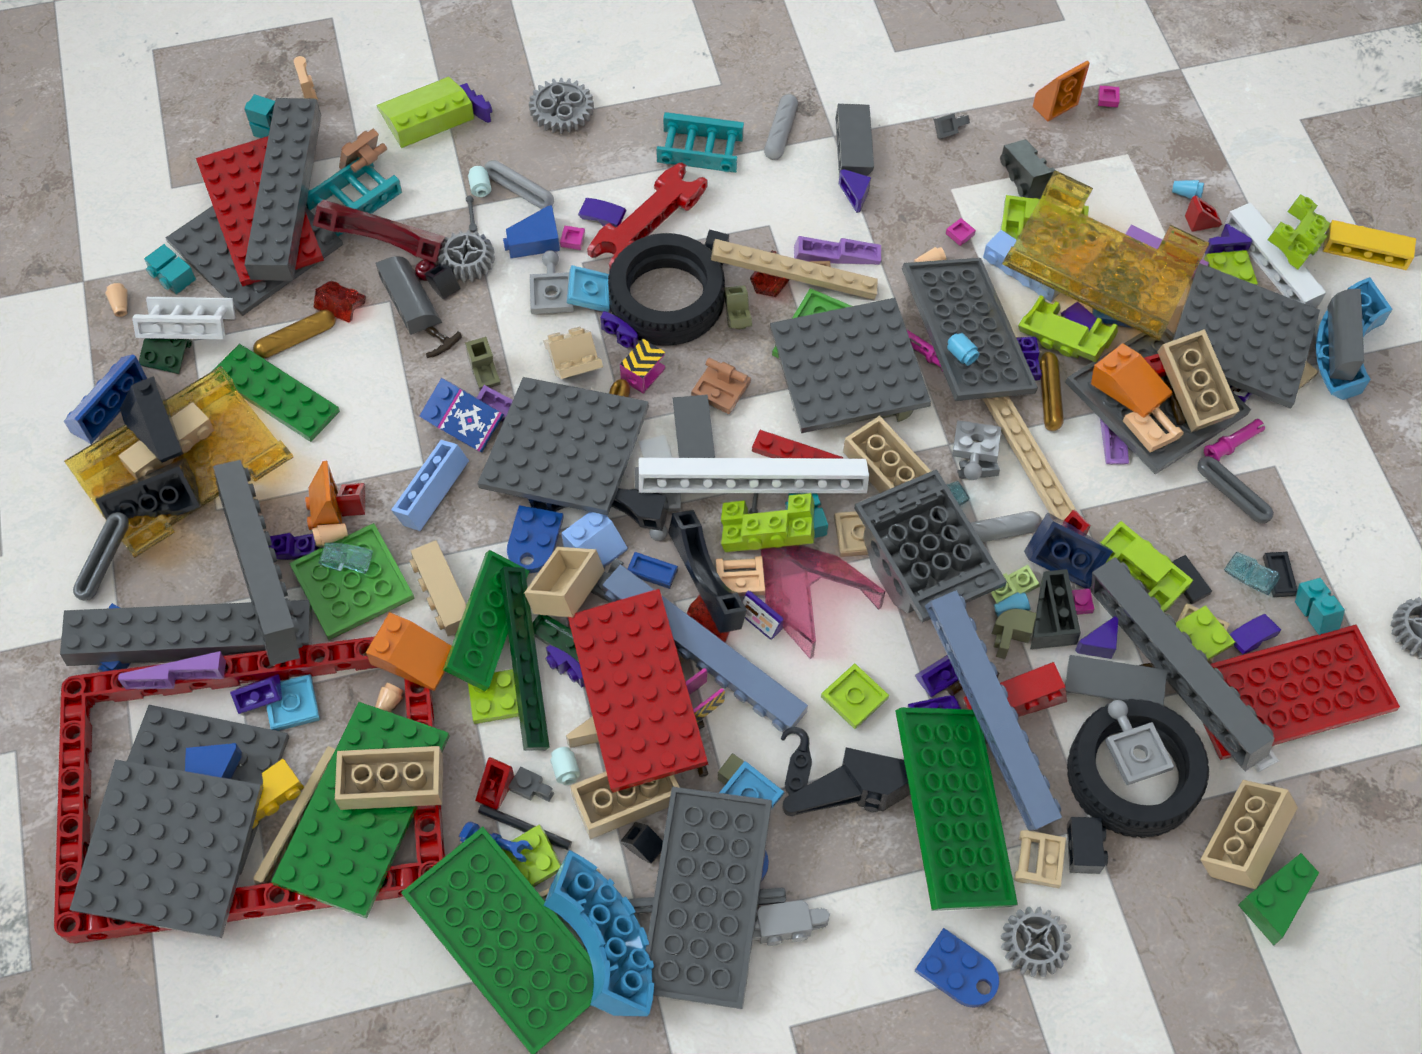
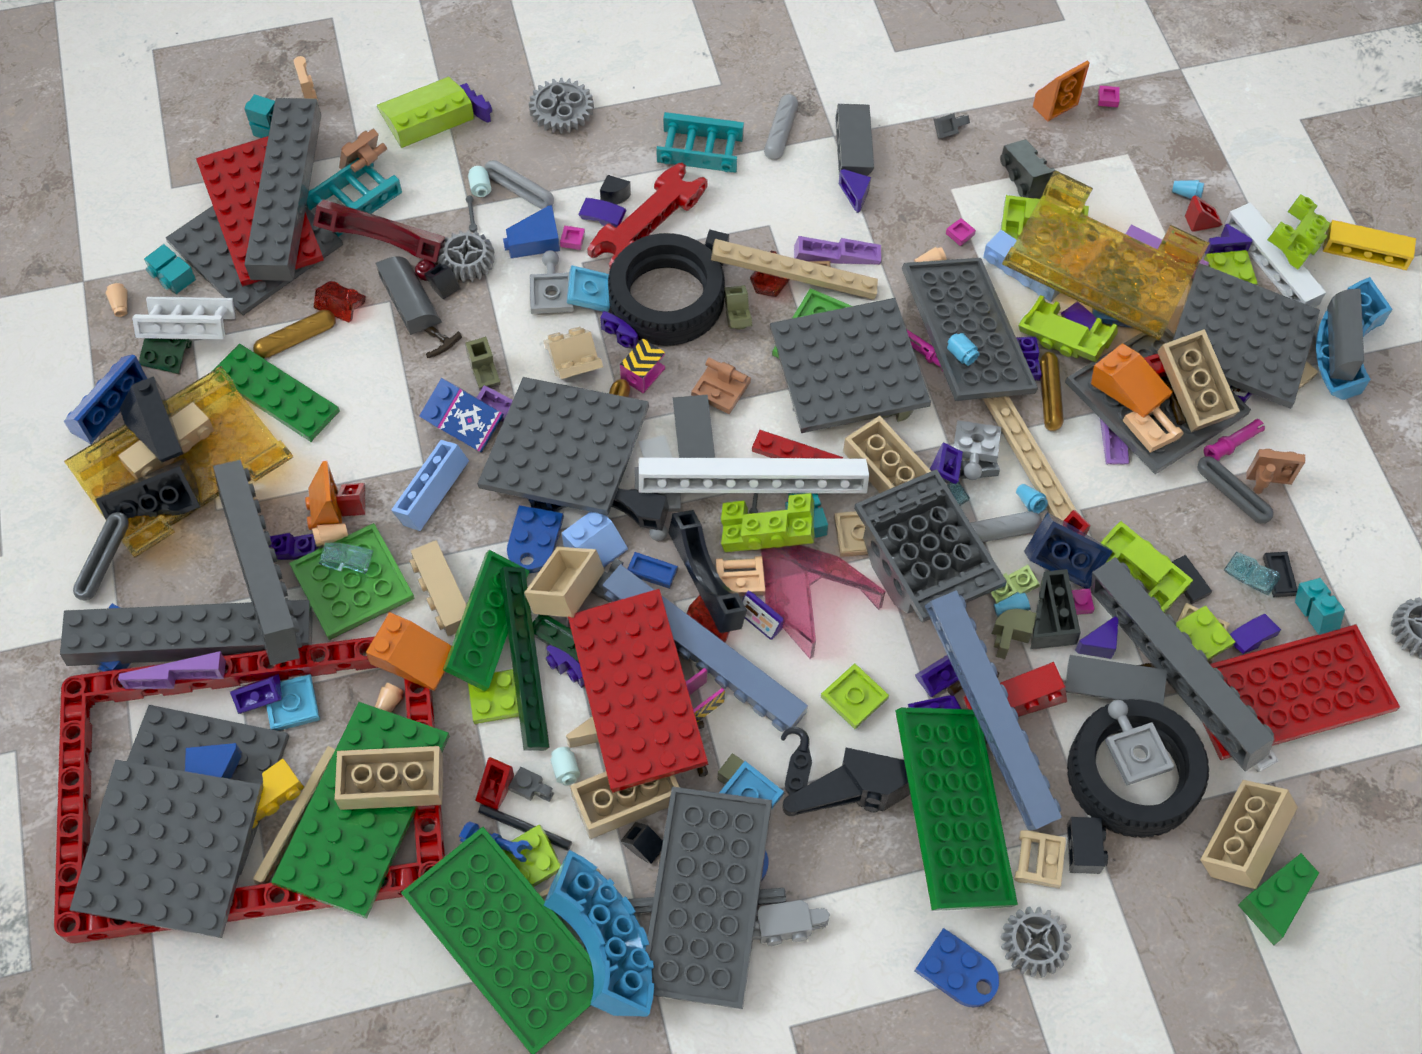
none -> black brick [600,175,631,205]
none -> dark purple slope [930,442,963,484]
none -> medium azure cone [1016,484,1048,513]
none -> nougat plate [1247,449,1305,494]

